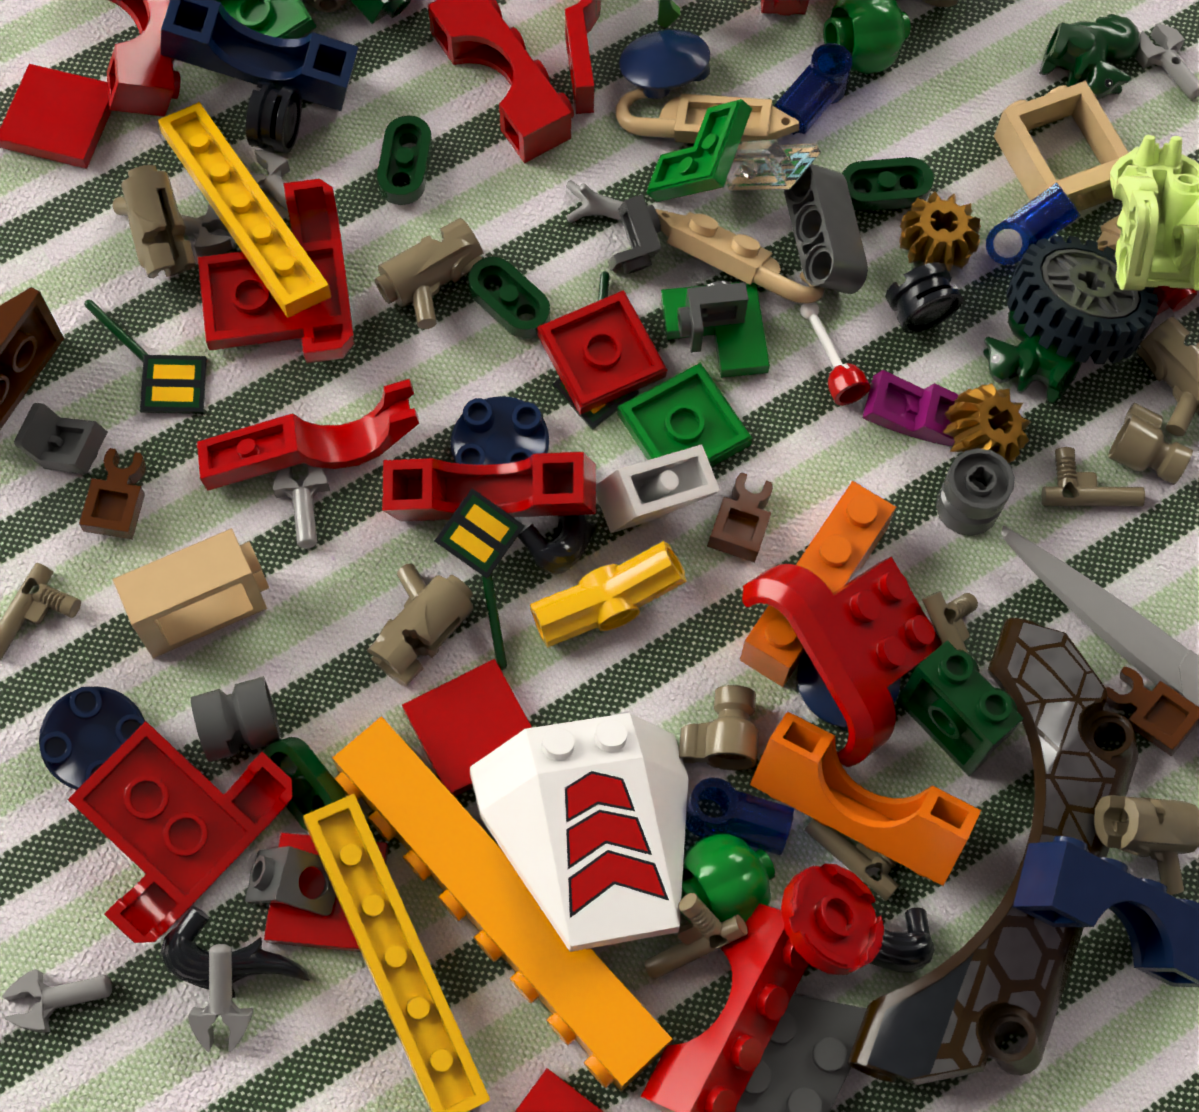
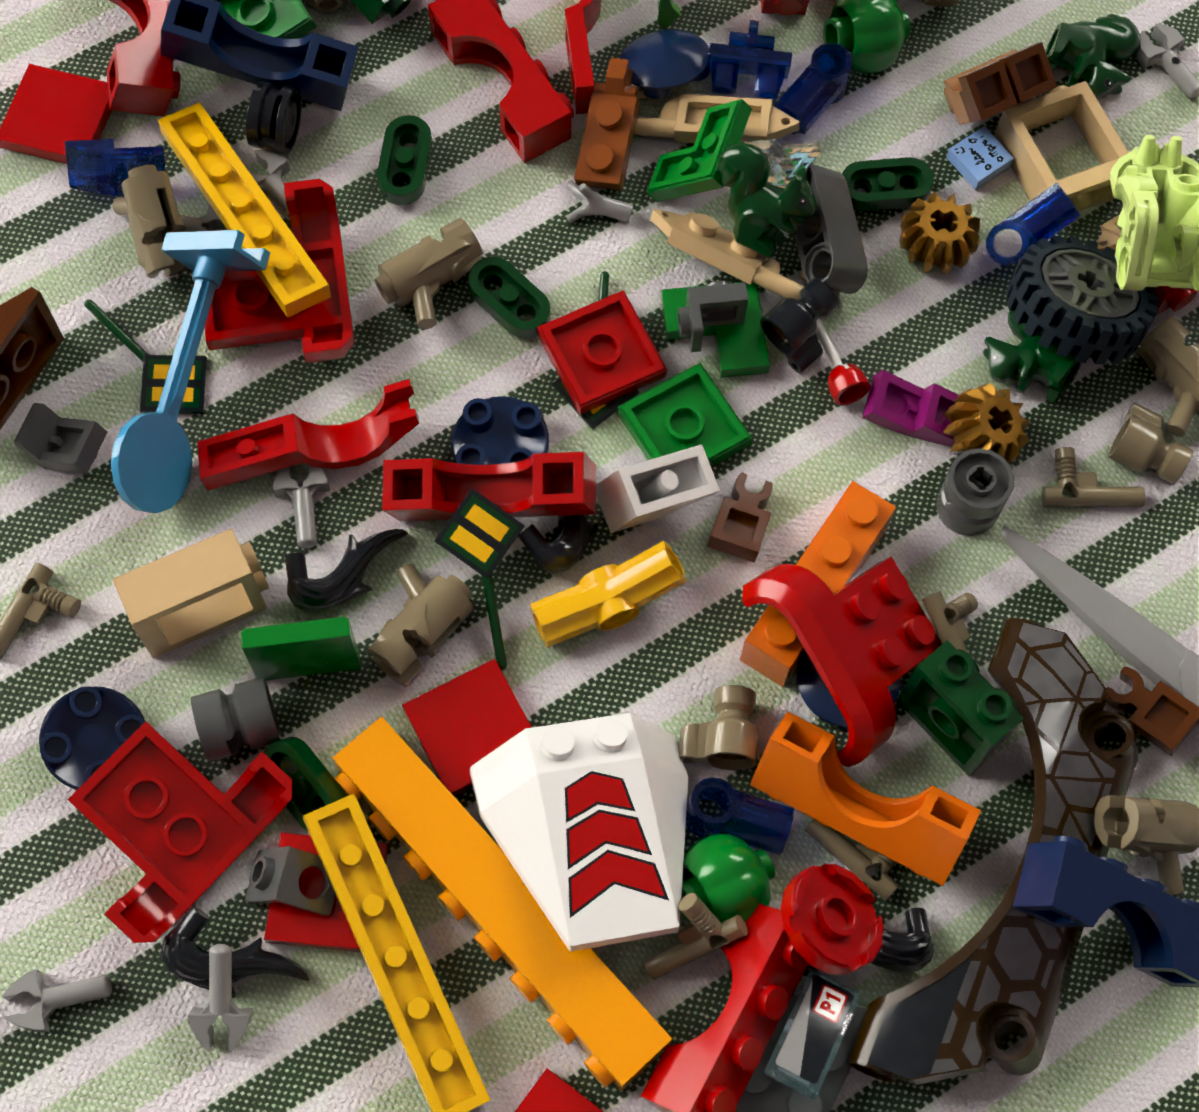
reddish brown plate [79,448,146,540] -> none
dark grey bracket [608,194,662,274] -> none
black wheel [885,262,964,333] -> none
none -> clear blue slope [65,139,166,197]
none -> dark azure piece [111,230,270,513]
none -> green tile [241,617,361,681]
none -> black piece [285,529,408,612]
none -> dark orange hinge [574,58,640,191]
none -> clear blue hips [708,20,792,100]
none -> dark green animal [717,143,816,258]
none -> black piece [760,279,839,374]
none -> slope [763,969,861,1100]
none -> reddish brown hips [943,42,1057,125]
none -> light blue tile [946,126,1014,190]

